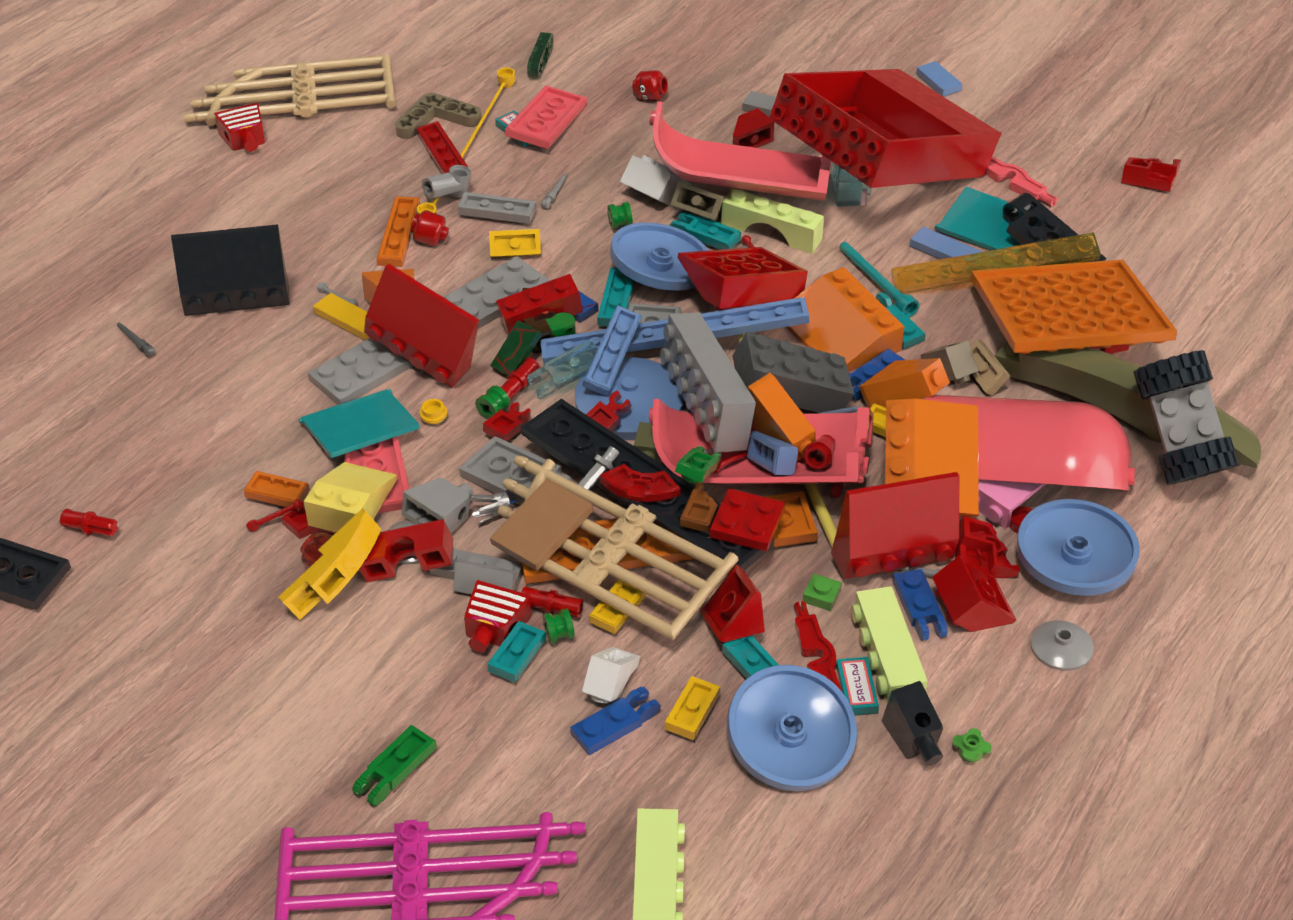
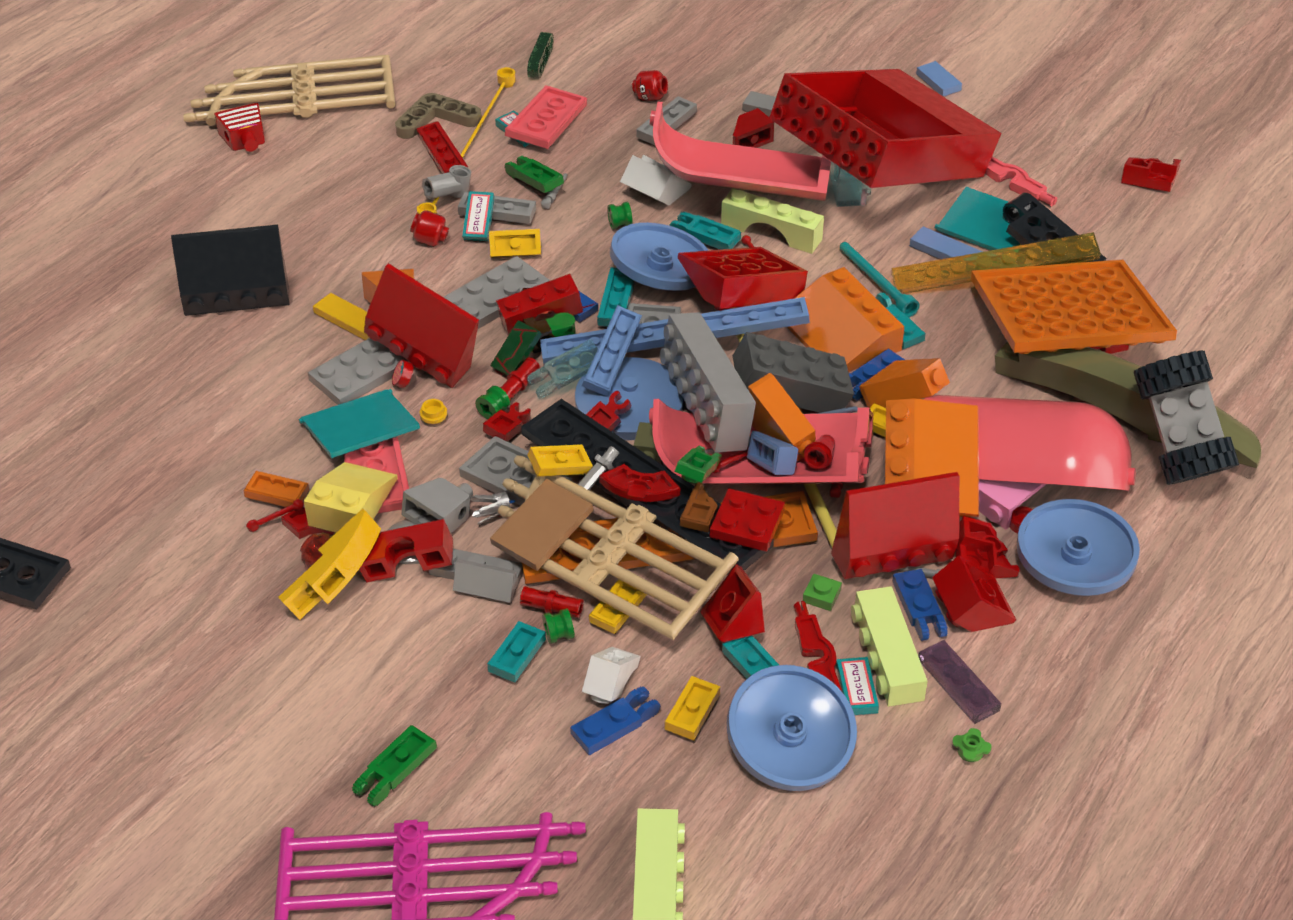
red axle [60,508,118,536] -> none
dark grey piece [117,322,155,357] -> none
light grey hinge [317,283,358,306] -> none
orange tile [377,196,420,267] -> none
red torso [464,580,532,653] -> none
dark tan slope [670,181,724,221] -> none
black torso [881,681,943,766] -> none
dark tan slope [920,340,979,385] -> none
tan plate [971,339,1010,396] -> none
light grey dish [1031,620,1094,671] -> none
none -> red tile [392,360,413,388]
none -> tile [462,191,495,241]
none -> green hinge [504,156,564,193]
none -> yellow plate [527,444,593,477]
none -> light grey plate [636,96,697,145]
none -> clear purple plate [918,640,1002,724]

